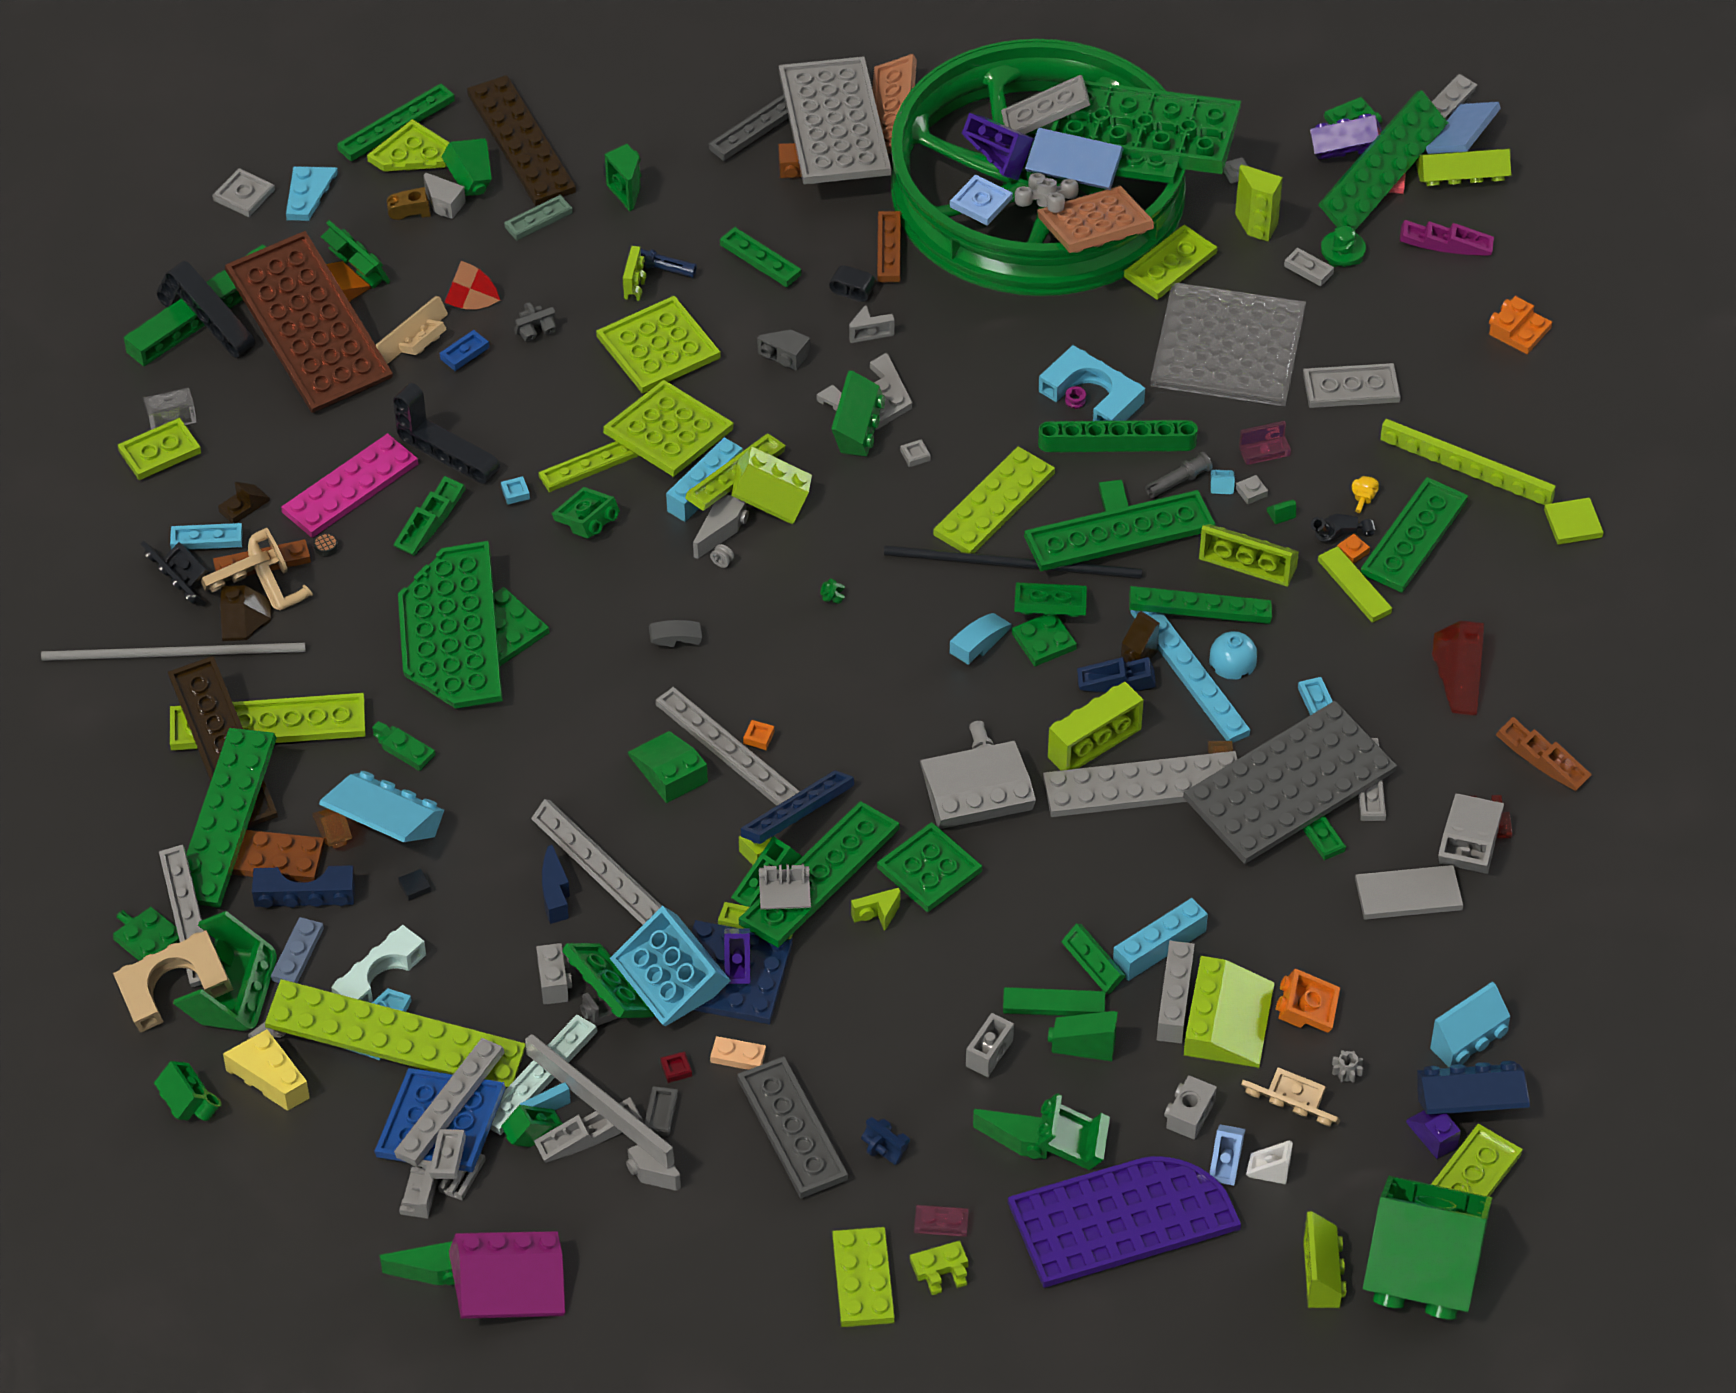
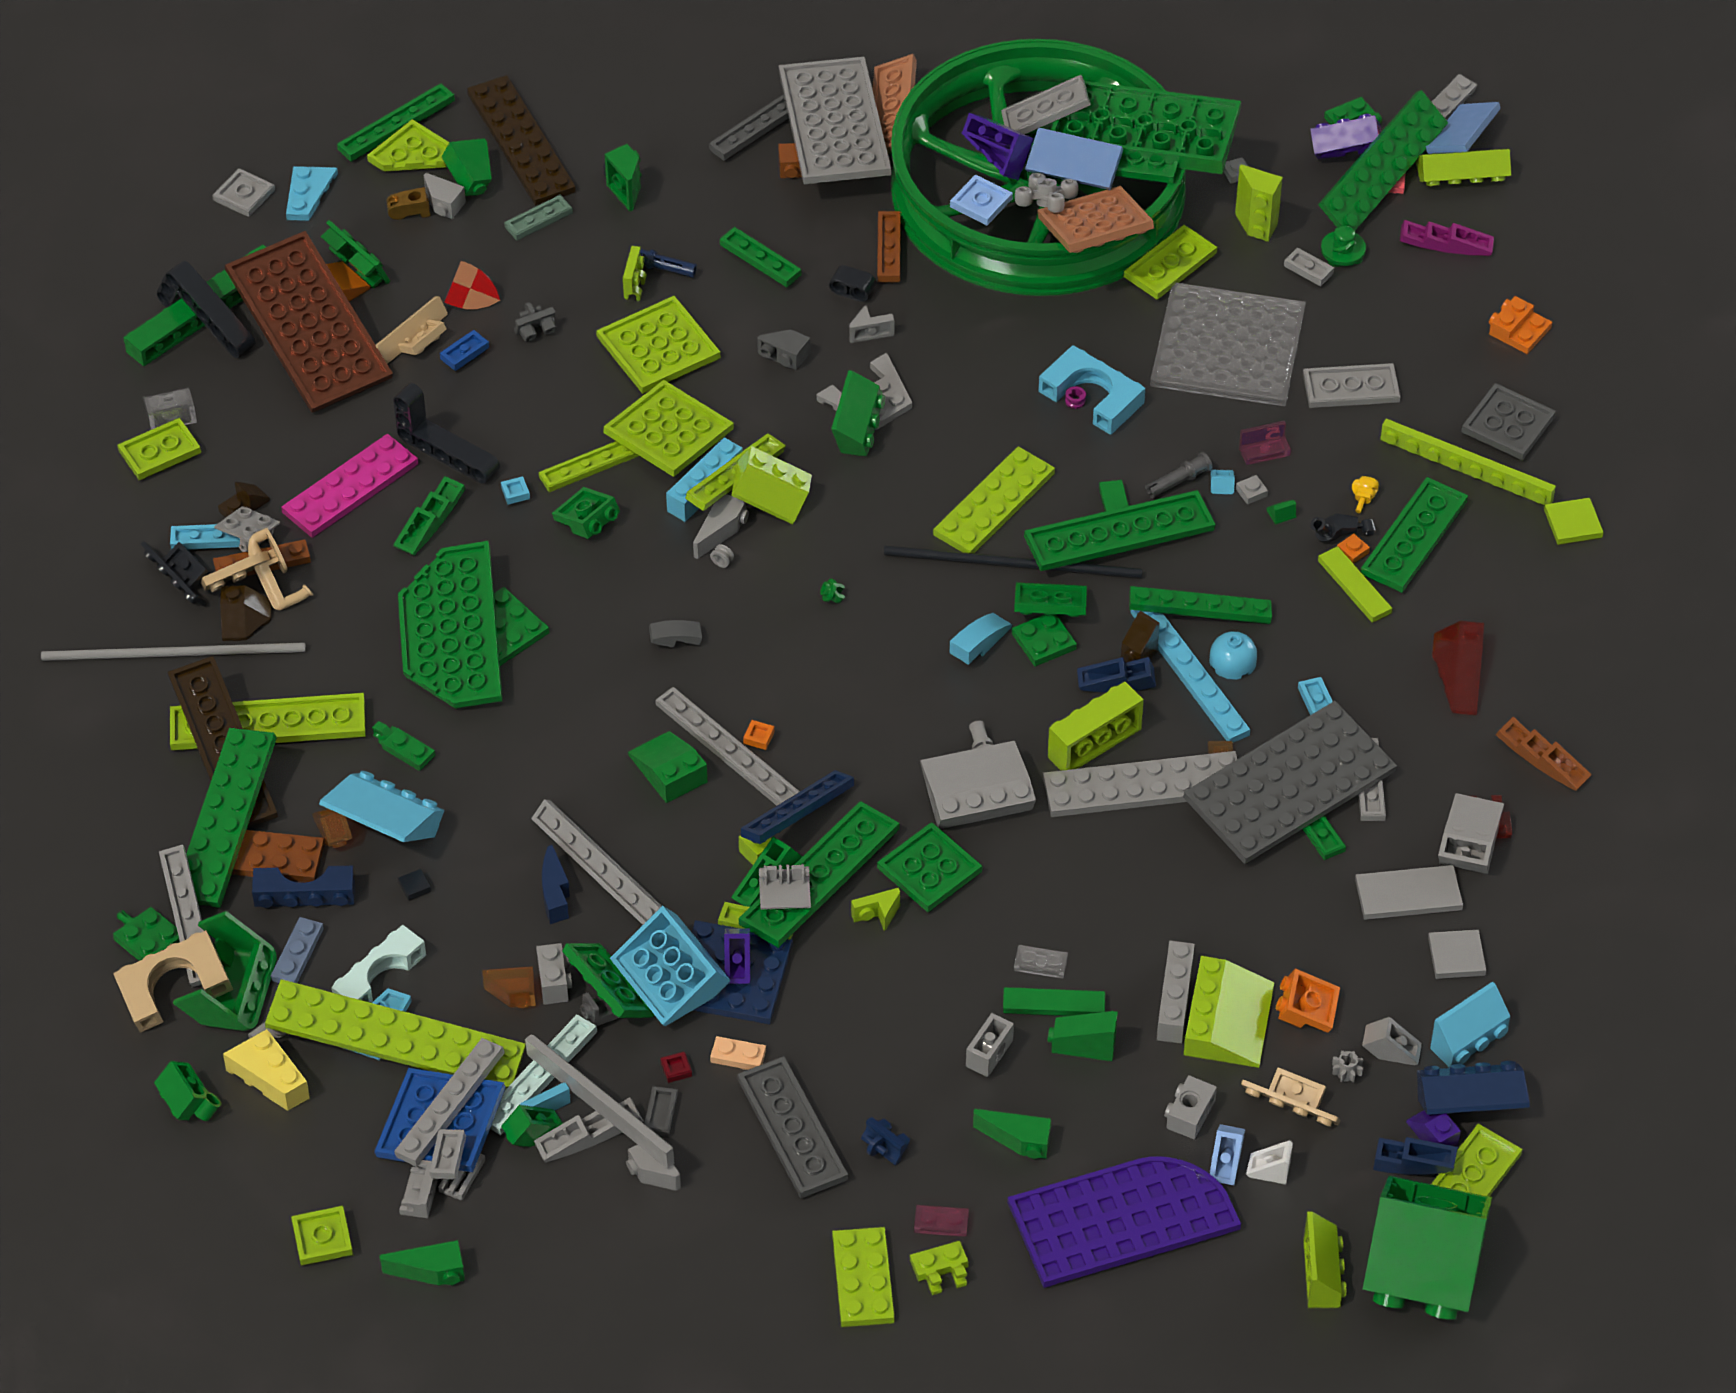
pearl dark grey tile [314,533,338,557] -> none
magenta slope [449,1231,565,1319] -> none
light grey tile [900,439,931,467] -> none
green panel [1037,1093,1110,1170] -> none
green beam [1038,420,1198,452] -> none
green plate [1061,923,1126,994] -> none
medium azure brick [1113,898,1208,981] -> none
lime slope [1199,524,1299,587] -> none
none -> light grey hinge [214,506,280,552]
none -> lime plate [291,1206,353,1265]
none -> clear orange slope [482,967,536,1008]
none -> clear plate [1014,945,1068,979]
none -> light grey slope [1362,1017,1422,1065]
none -> dark blue slope [1373,1137,1457,1175]
none -> light grey tile [1428,930,1486,979]
none -> dark grey plate [1461,383,1556,460]

